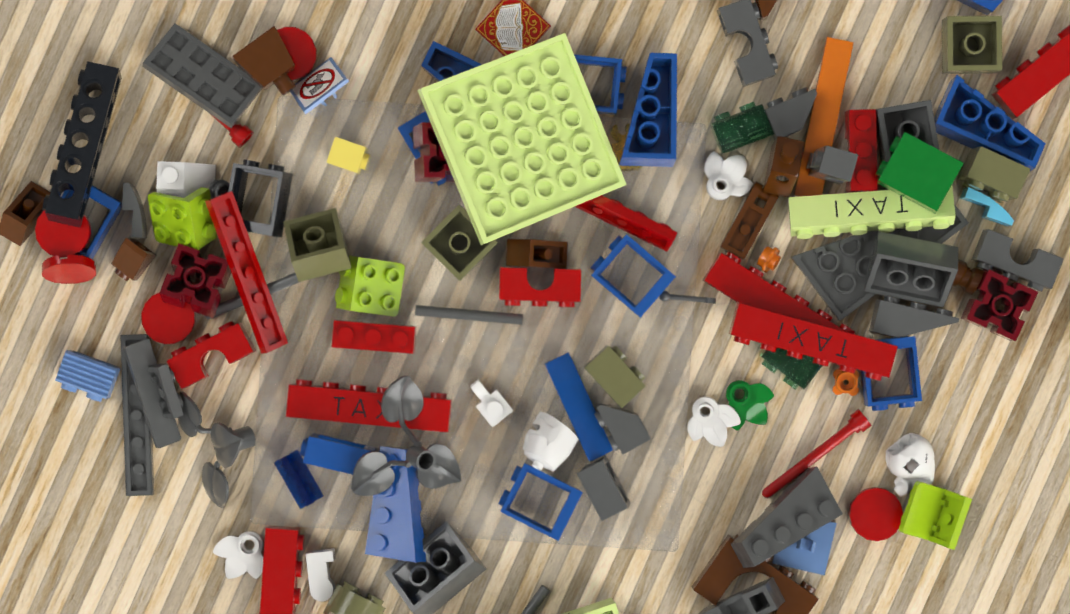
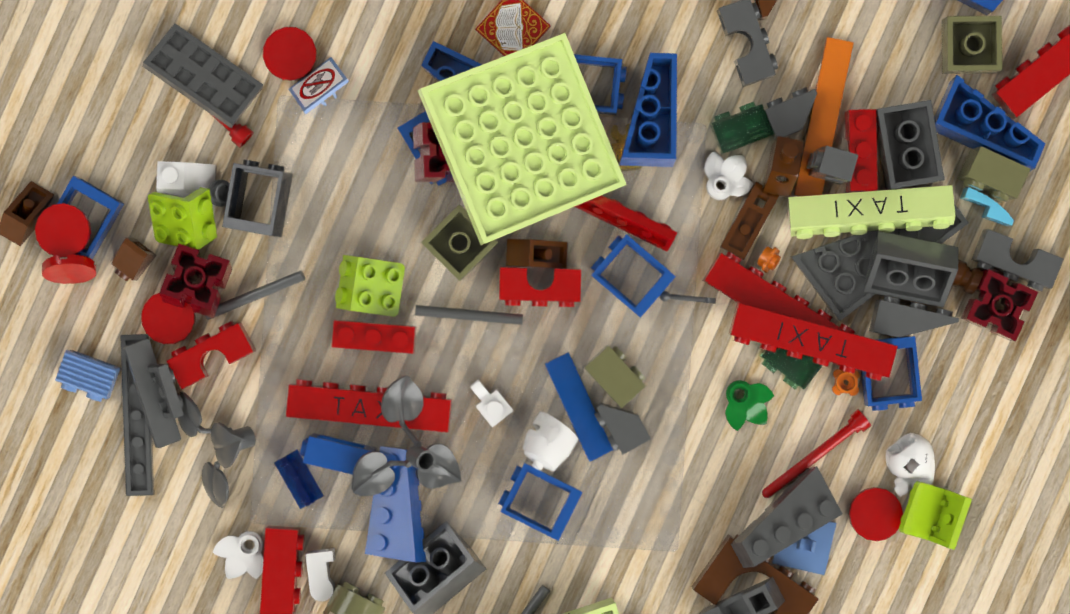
black brick [43,61,122,228] -> none
dark grey slope [122,183,147,238] -> none
red plate [205,191,288,354] -> none
reddish brown torso [232,26,296,96] -> none
olive brick [283,208,351,282] -> none
light yellow brick [326,137,370,174] -> none
dark grey hinge [577,456,631,521] -> none
white plate [687,396,741,447] -> none
green brick [876,132,964,214] -> none

